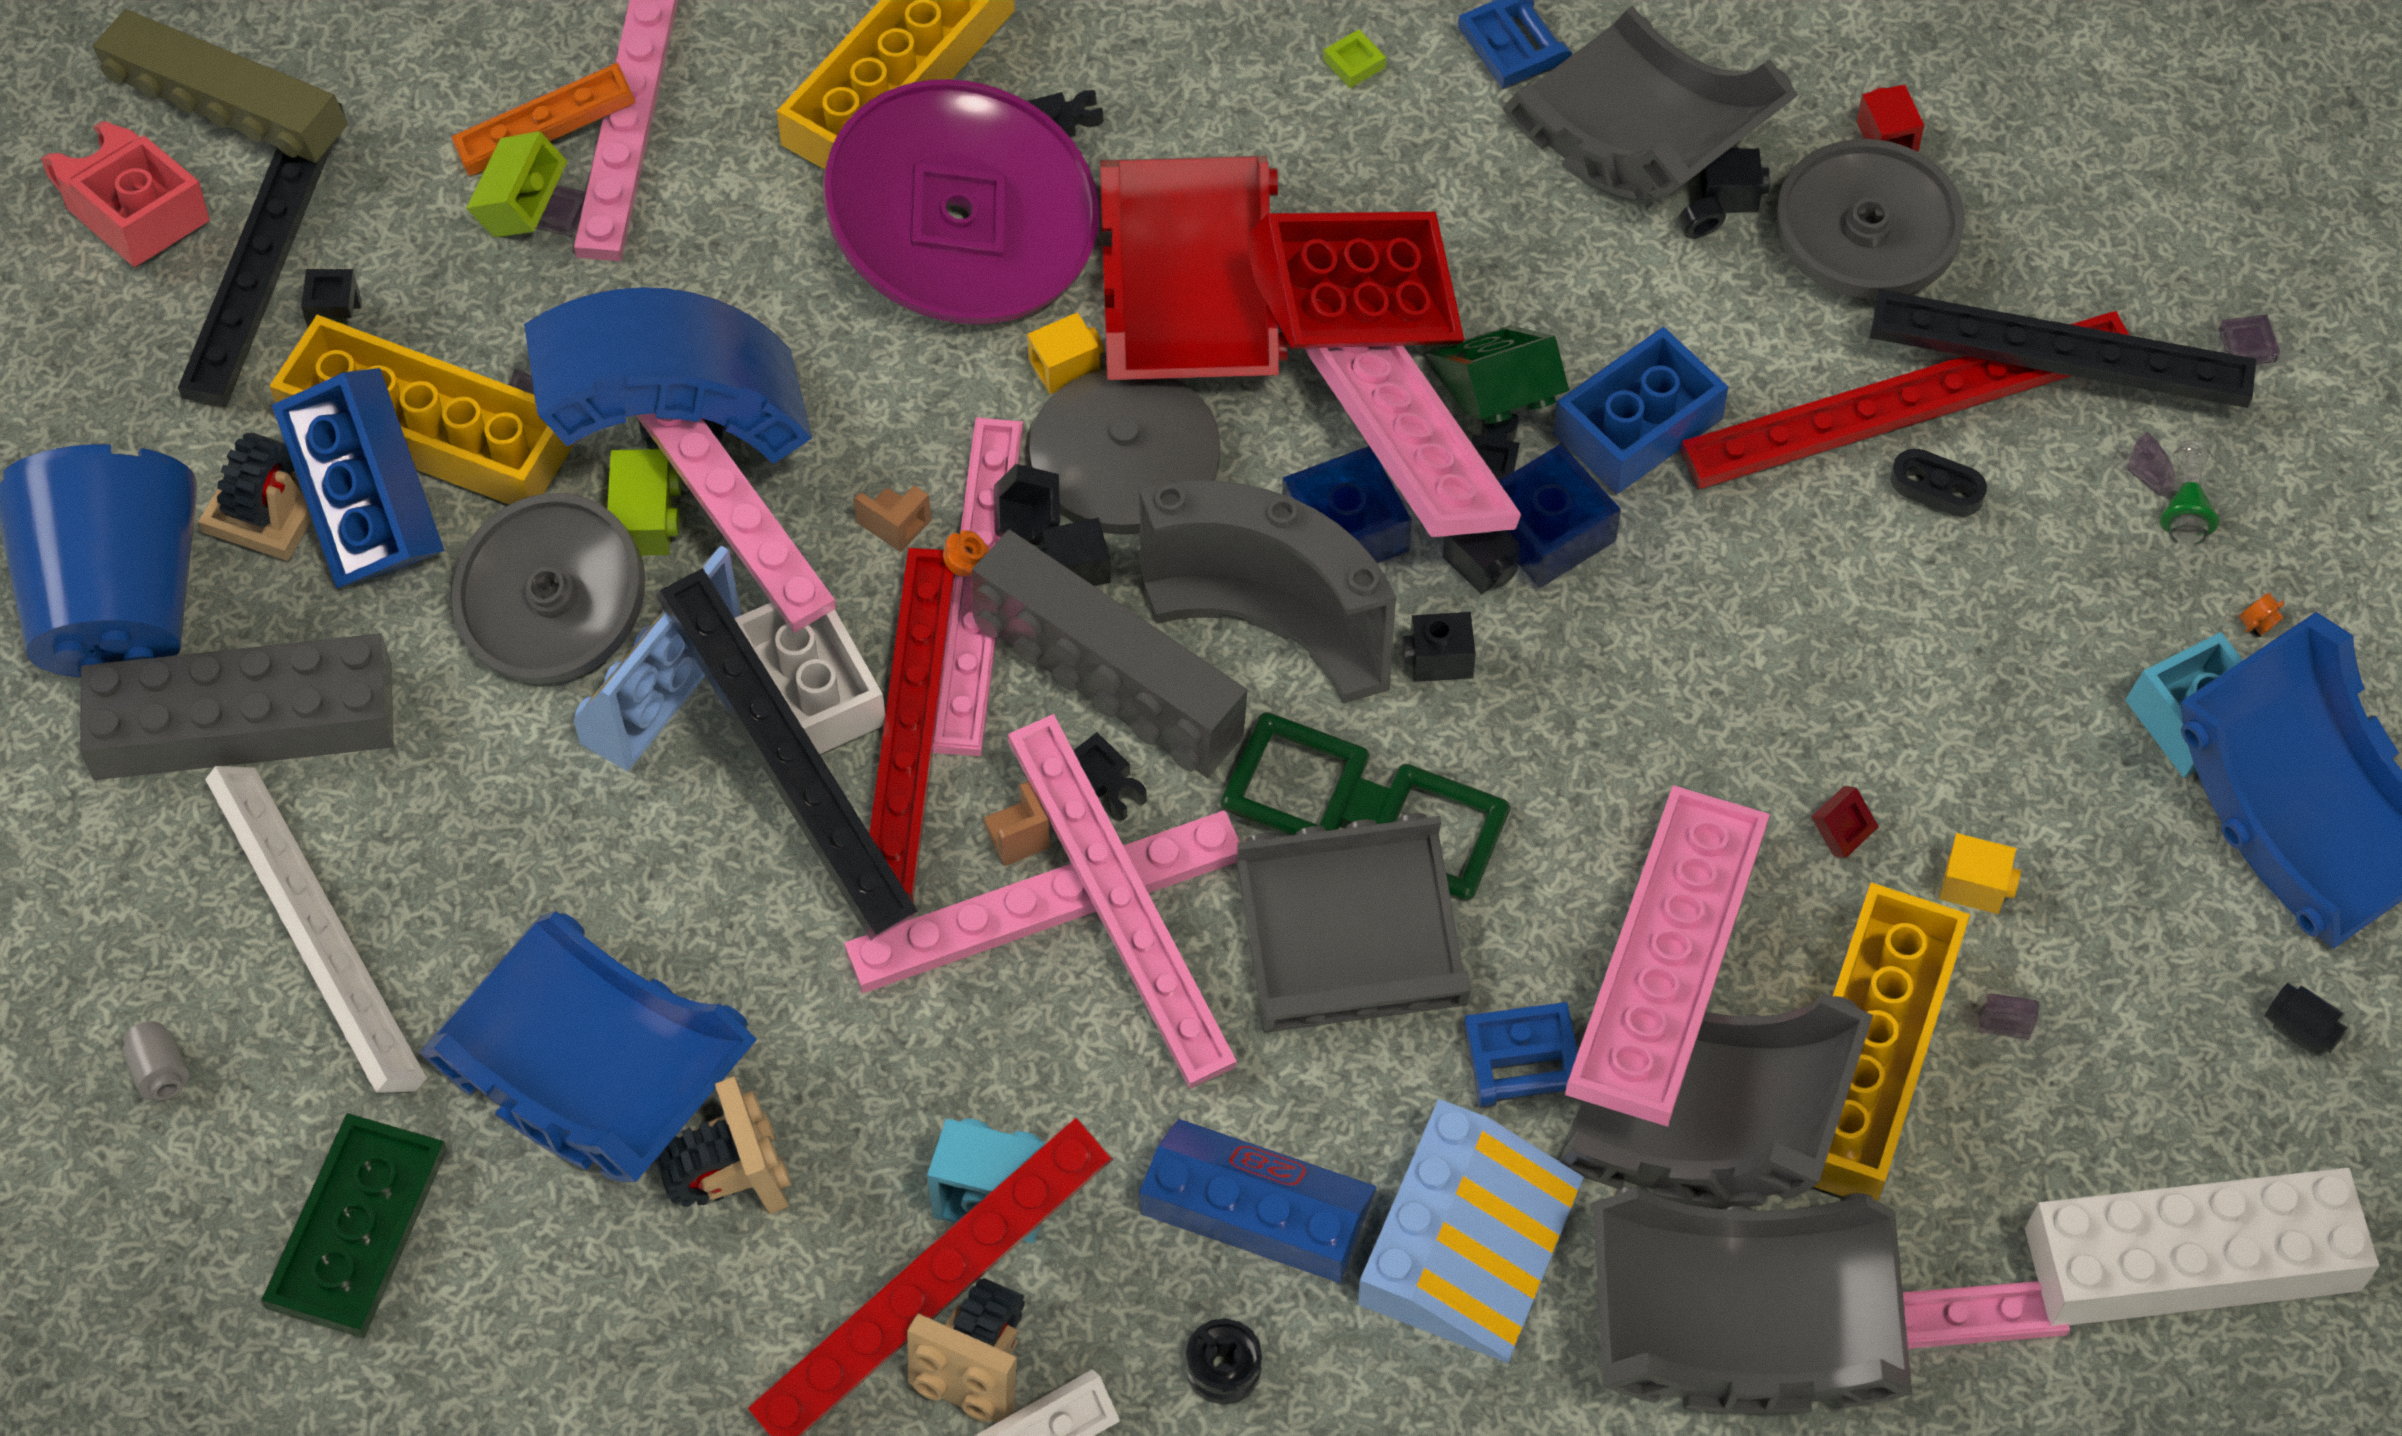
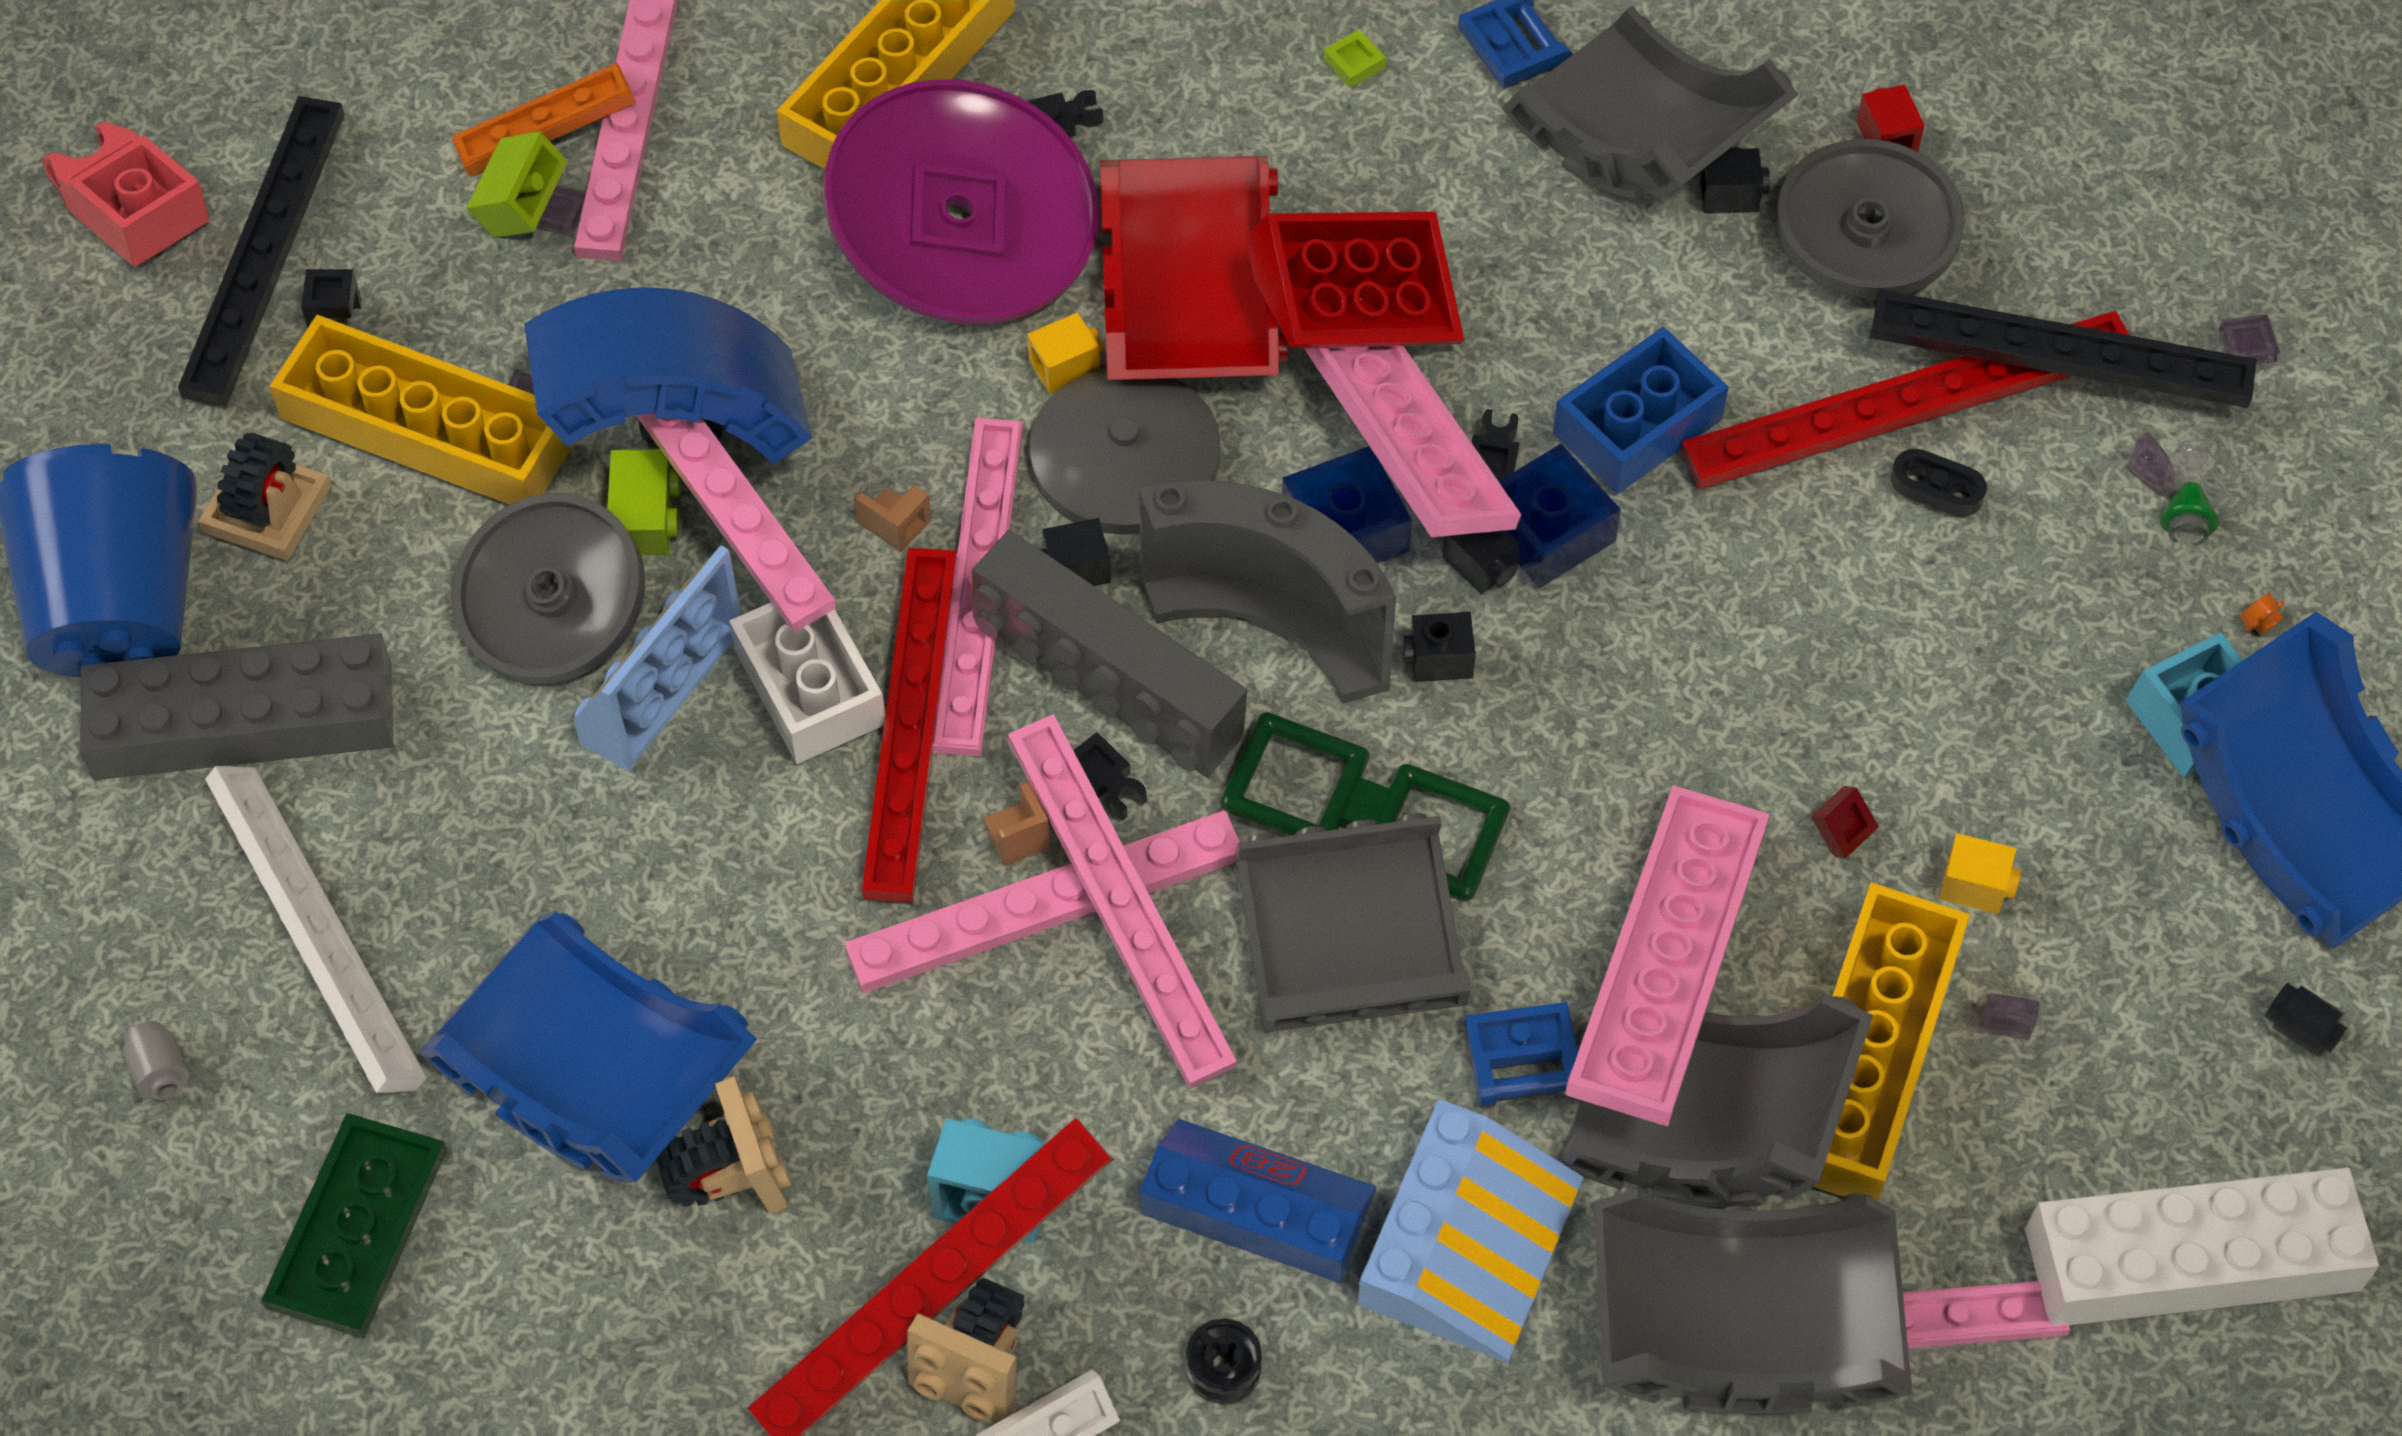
olive brick [92,8,348,163] -> none
blue slope [272,368,445,588] -> none
black plate [656,568,918,941] -> none
orange plate [943,530,989,577] -> none
black panel [994,464,1060,545] -> none
dark green slope [1424,325,1570,424] -> none
black tile [1677,197,1726,239] -> none

